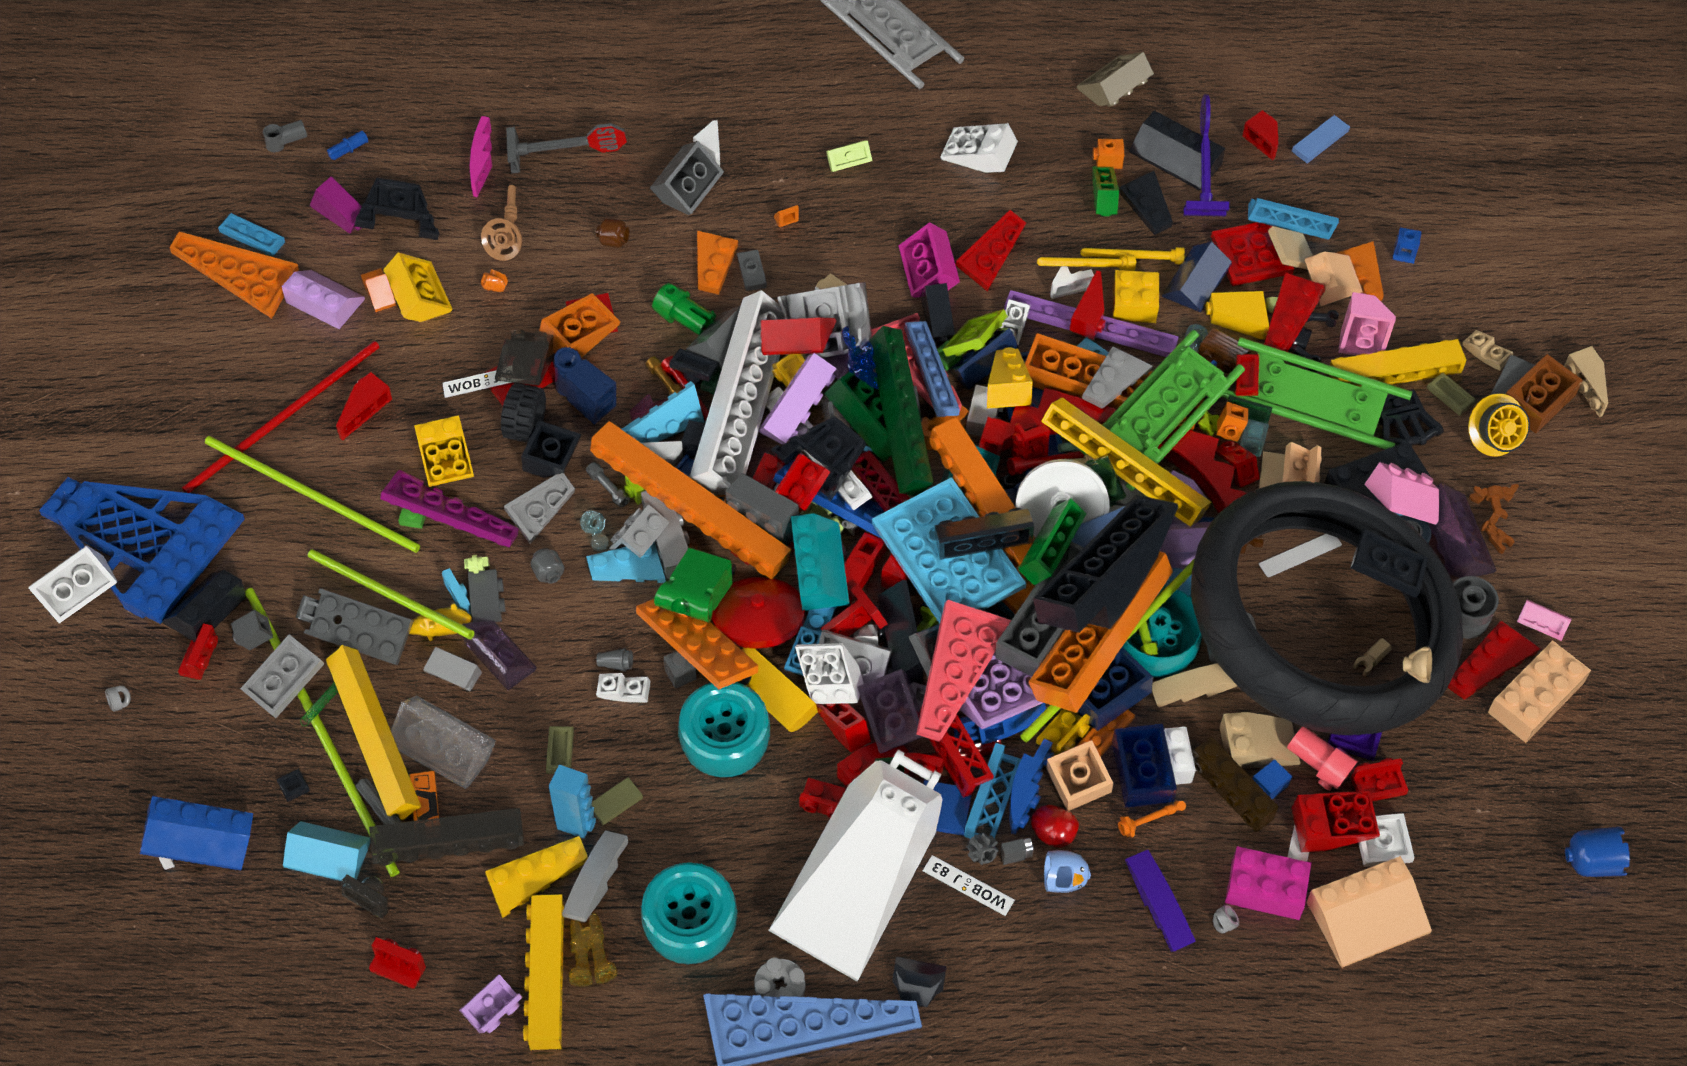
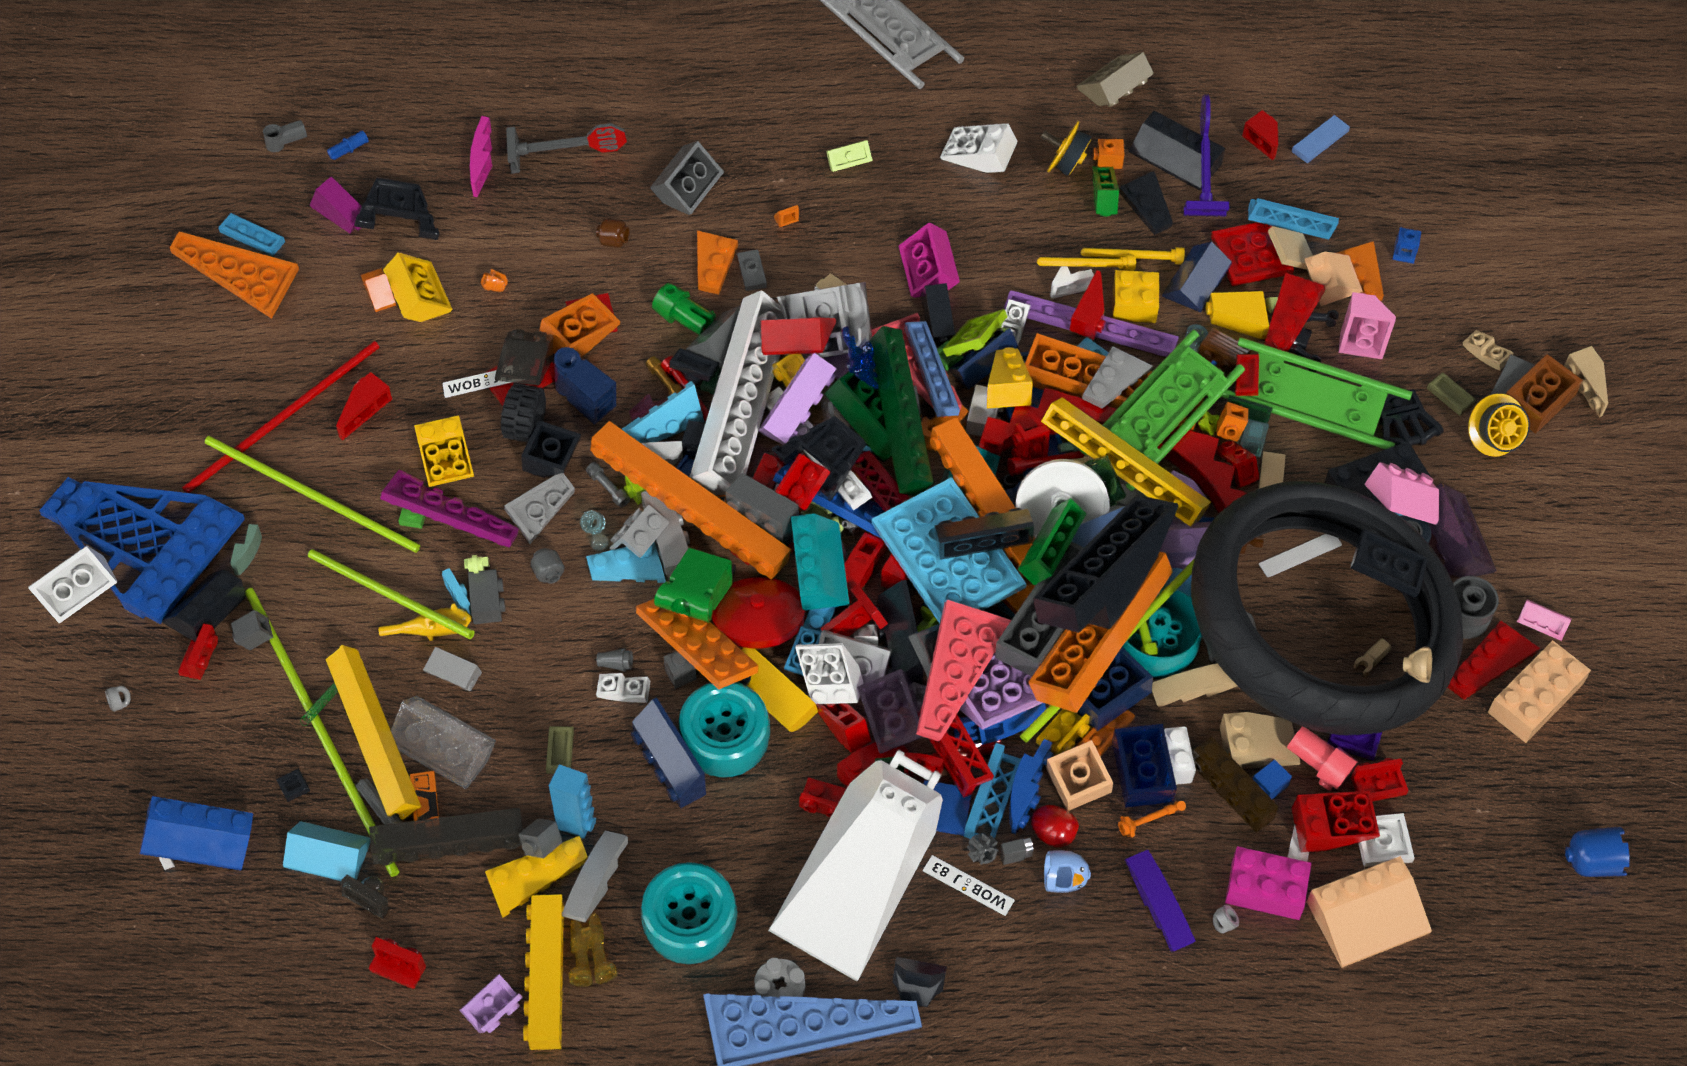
light grey plate [240,634,325,718] -> none
lavender slope [282,270,365,329] -> none
dark grey hinge [295,588,414,665] -> none
clear purple slope [462,621,537,690] -> none
medium nougat dish [481,185,522,261] -> none
olive tile [592,778,643,825] -> none
white slope [693,120,720,166] -> none
red wing [955,210,1026,292] -> none
light nougat bracket [1283,442,1322,483] -> none
yellow brick [1328,339,1466,387] -> none
dark orange piece [1469,484,1519,554] -> none
none -> sand green slope [230,524,262,576]
none -> dark grey brick [519,818,563,858]
none -> slope [631,697,706,808]
none -> piece [1040,121,1092,176]

